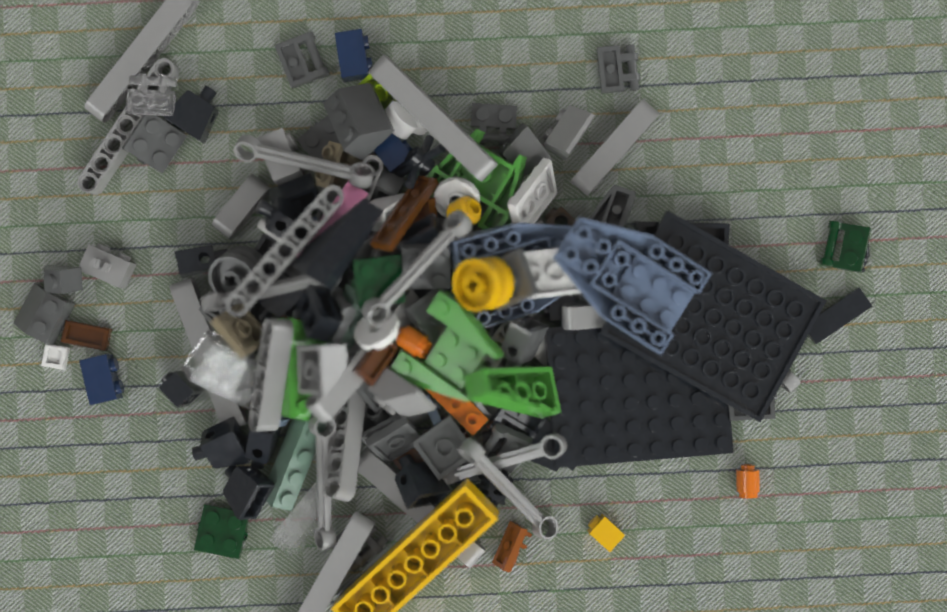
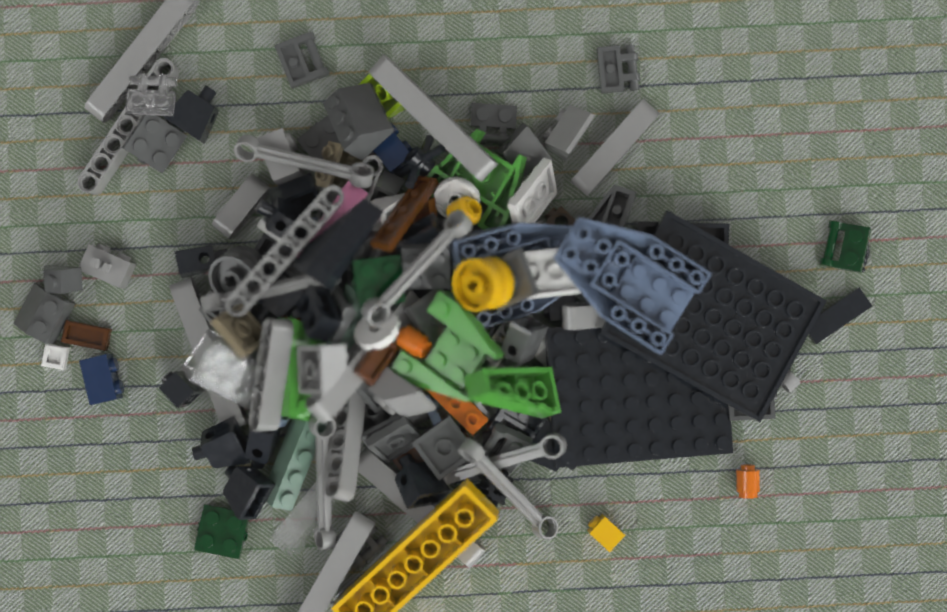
dark blue brick [335,29,373,82] -> none
white brick [385,101,427,140] -> none
dark orange plate [492,521,532,573] -> none

